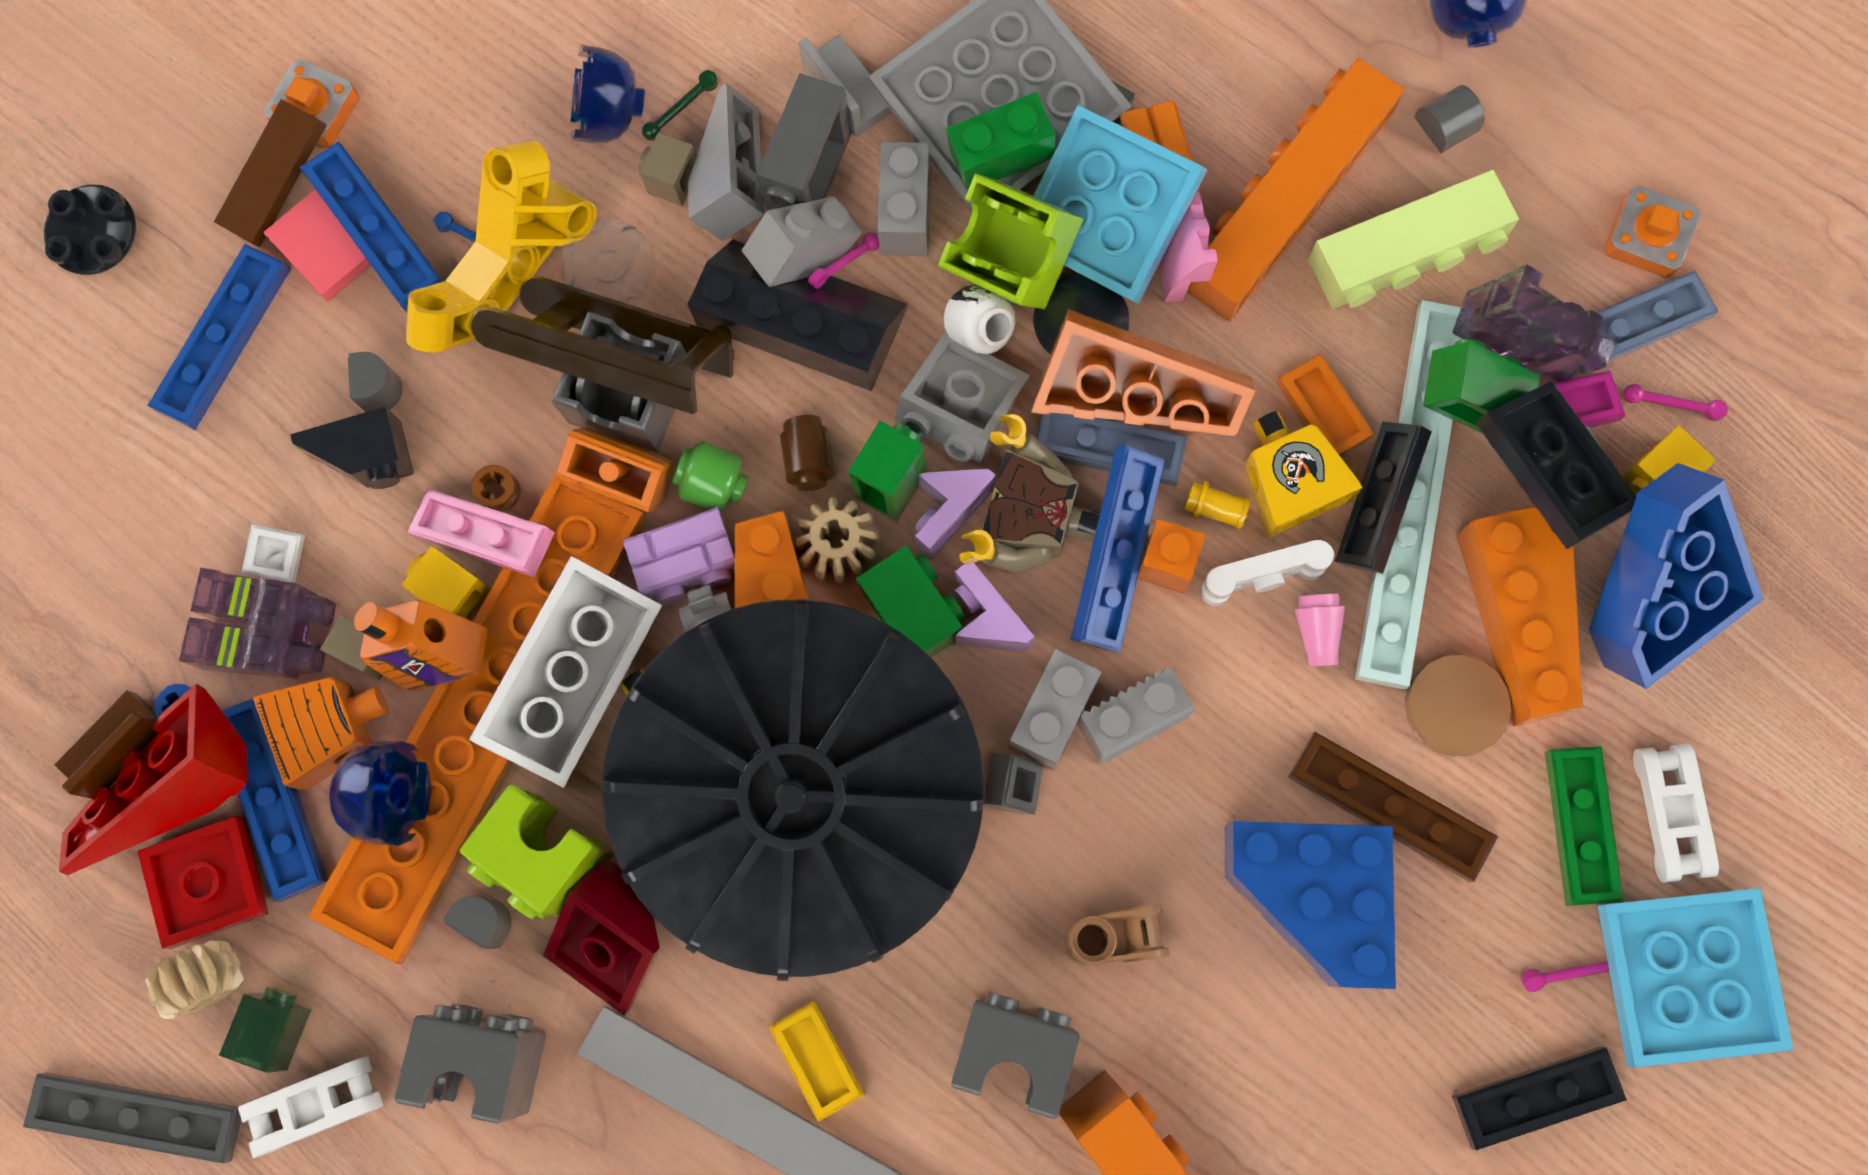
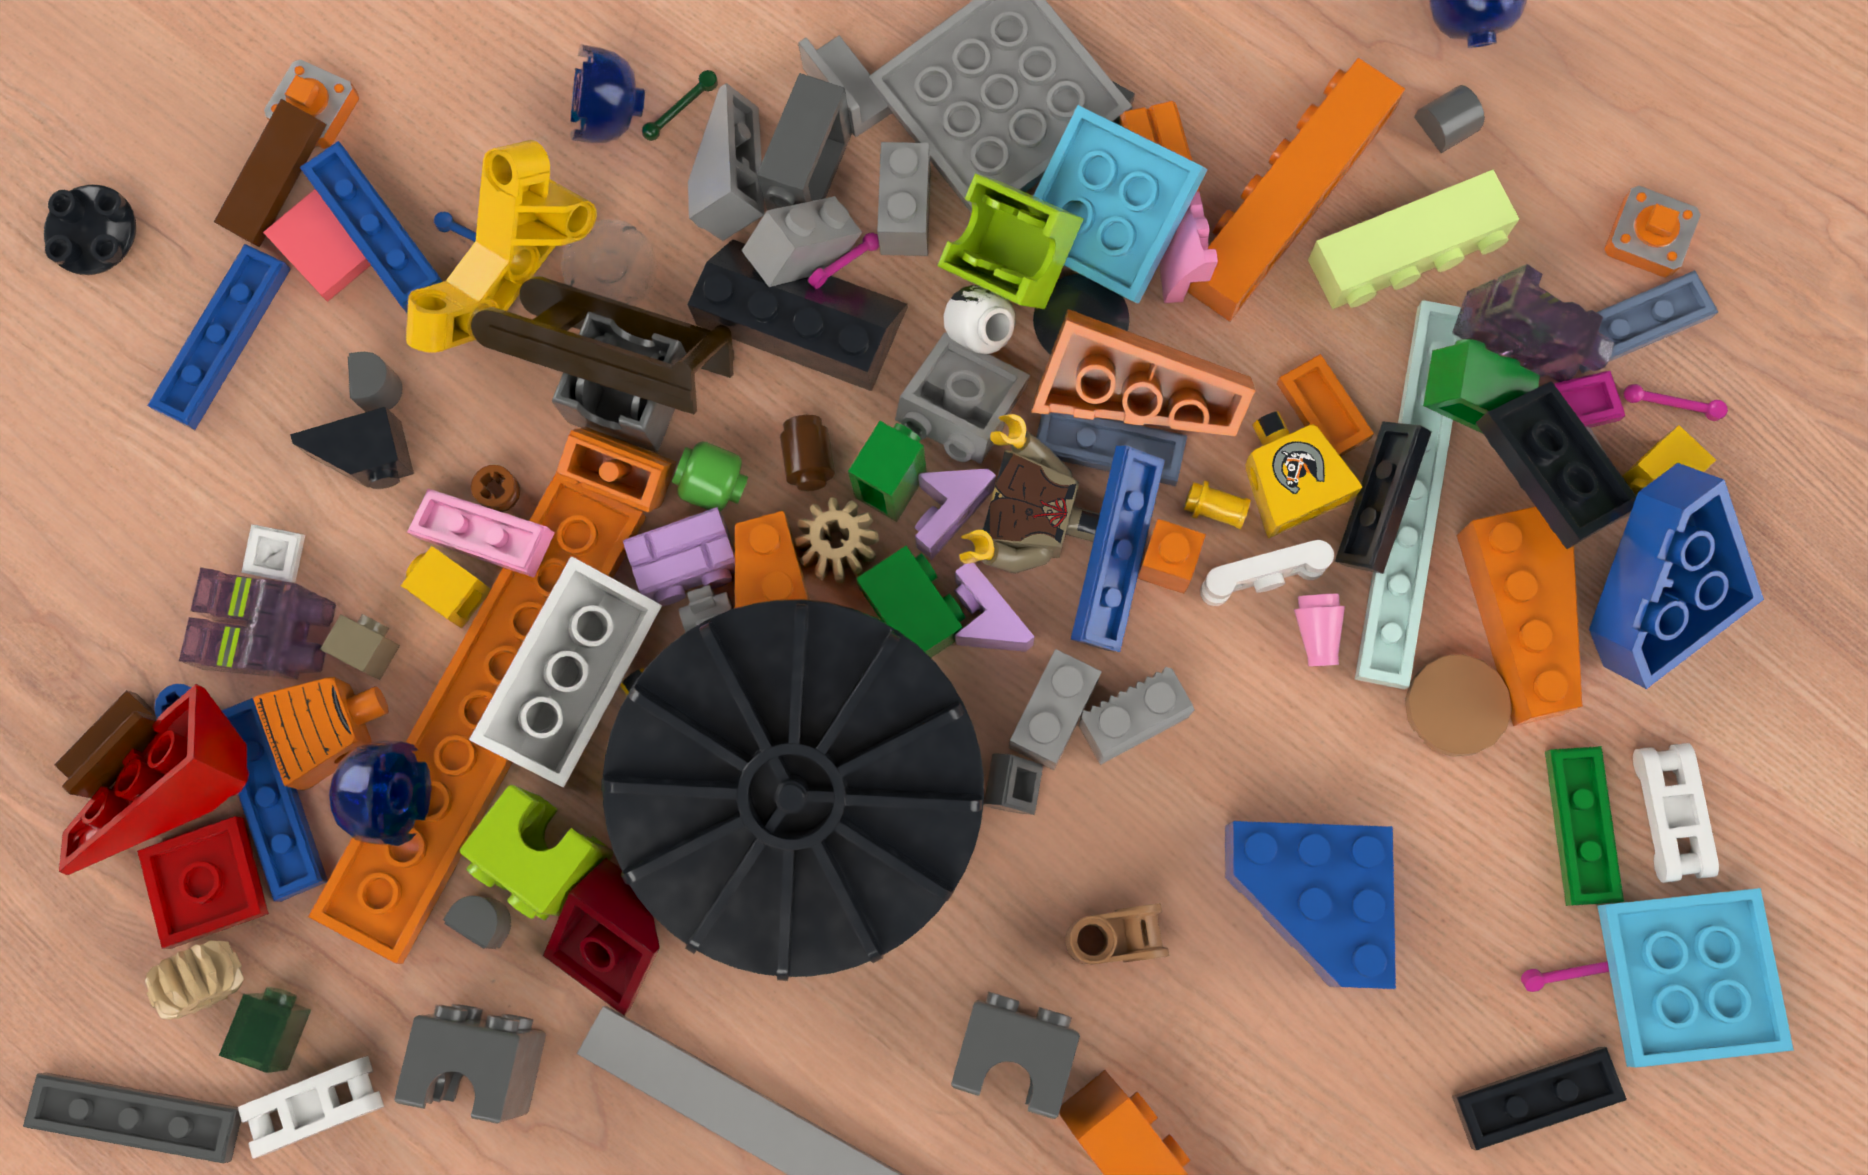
orange torso [354,600,488,692] -> none
dark tan plate [638,132,697,206] -> none
yellow tile [768,1001,865,1122] -> none
green brick [946,91,1055,192] -> none
reddish brown tile [1288,732,1498,882] -> none

